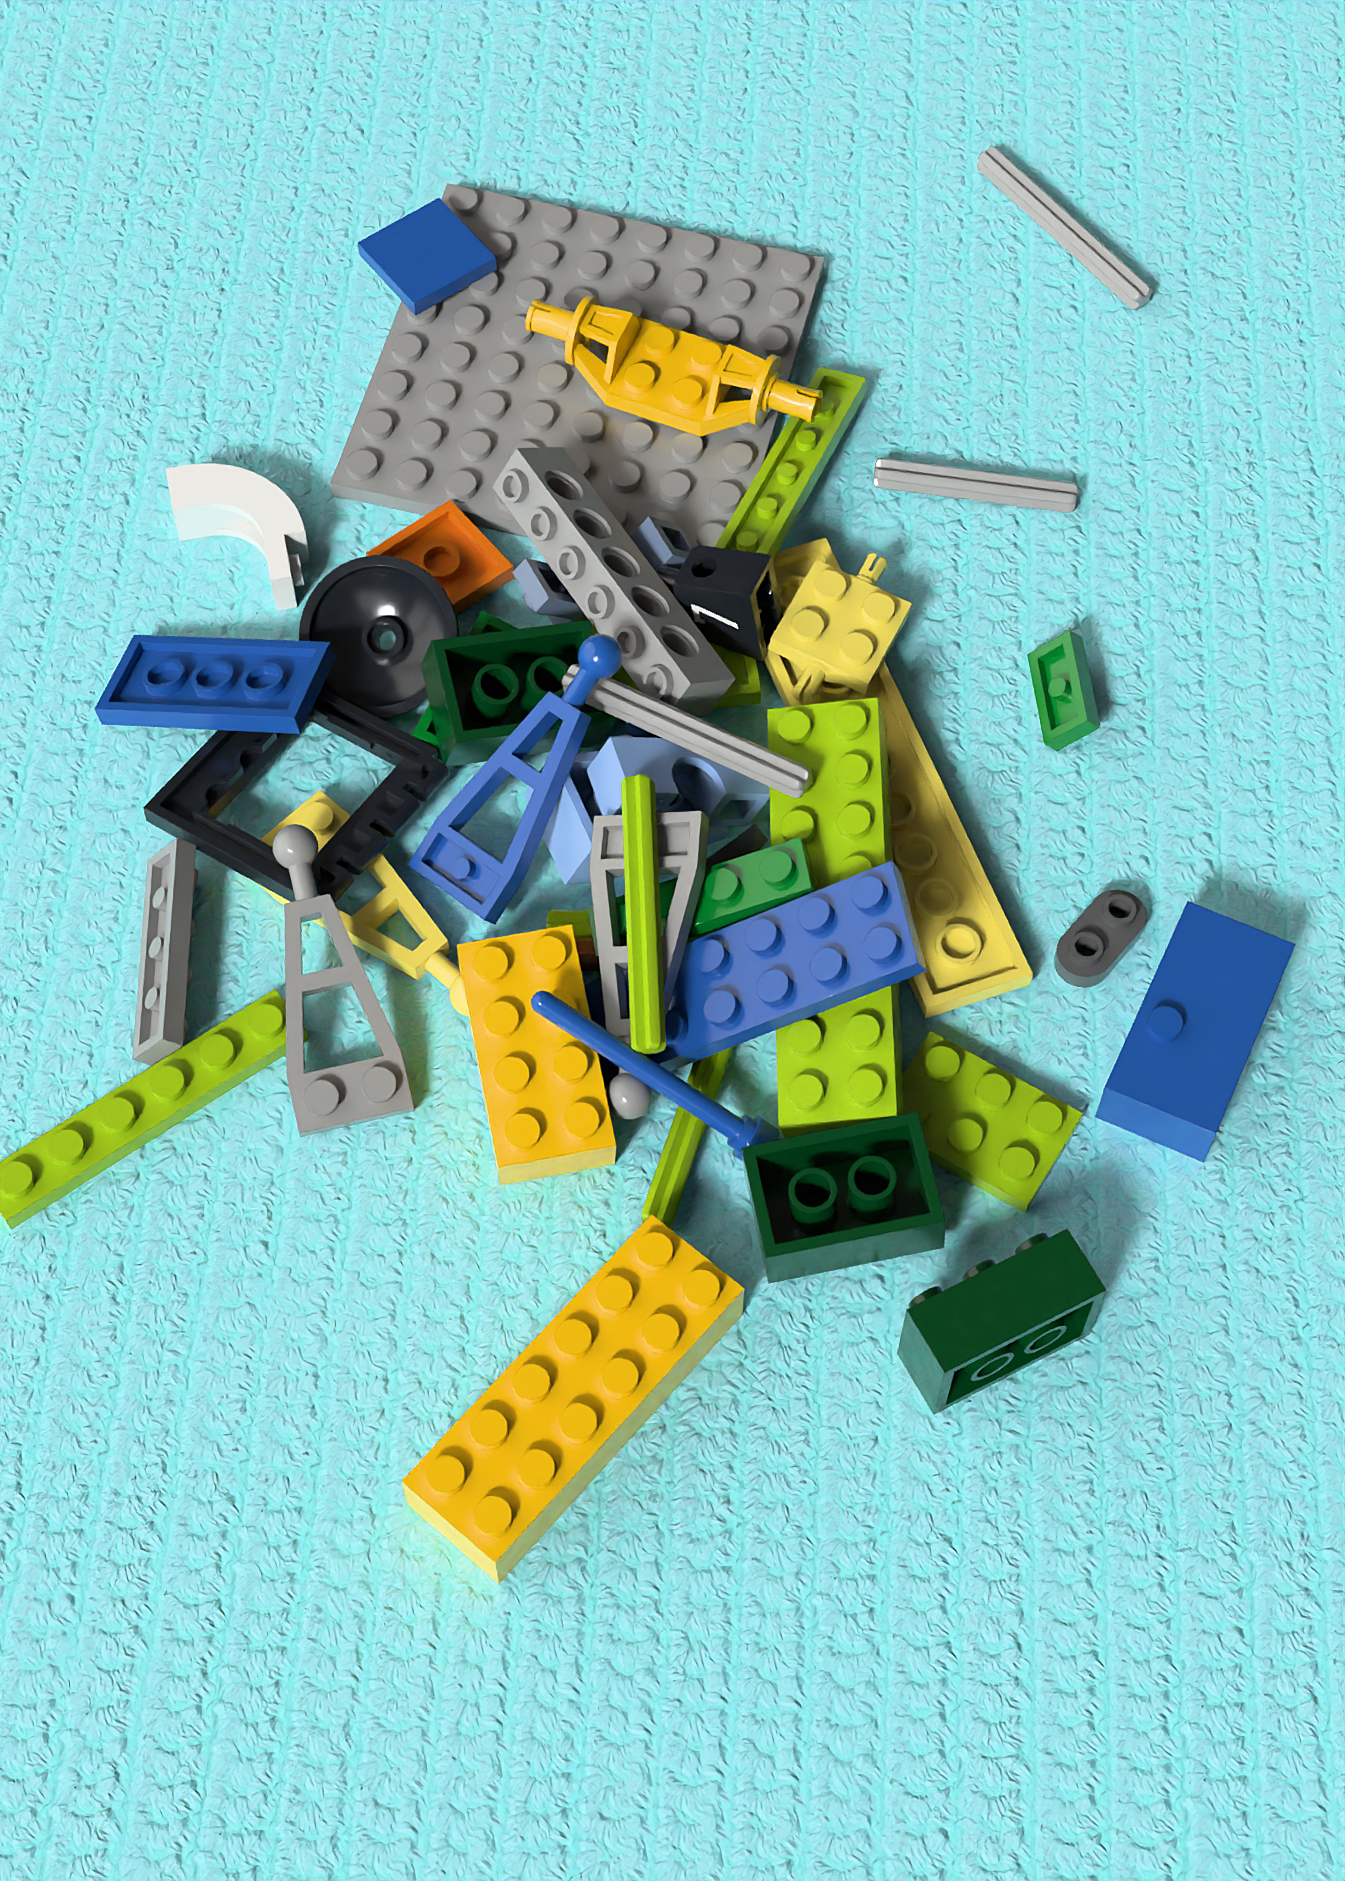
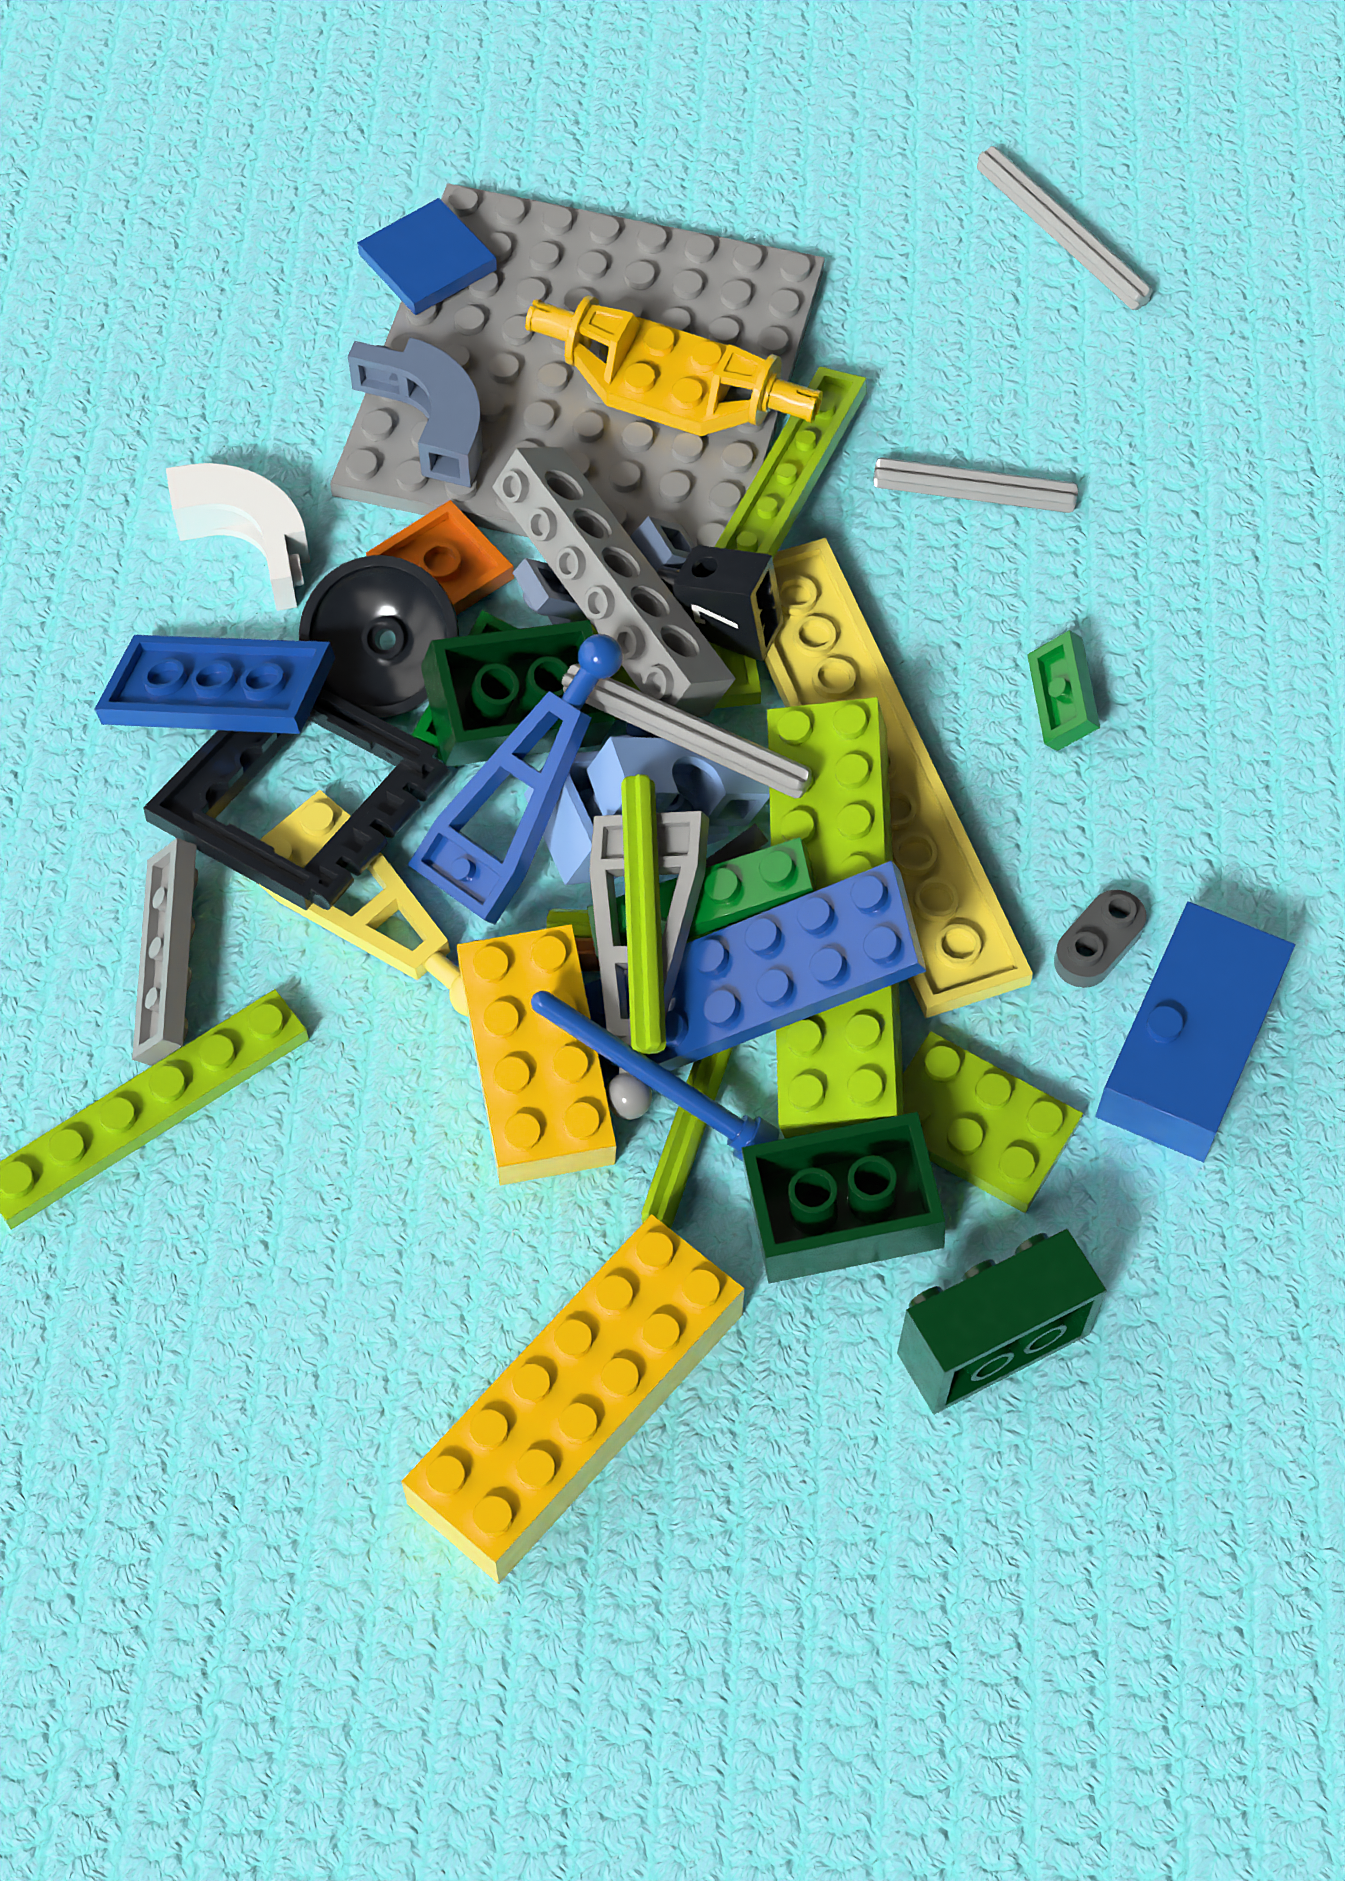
light grey plate [272,824,414,1137] -> none
light yellow plate [768,553,912,704] -> none
none -> sand blue arch [348,337,483,488]

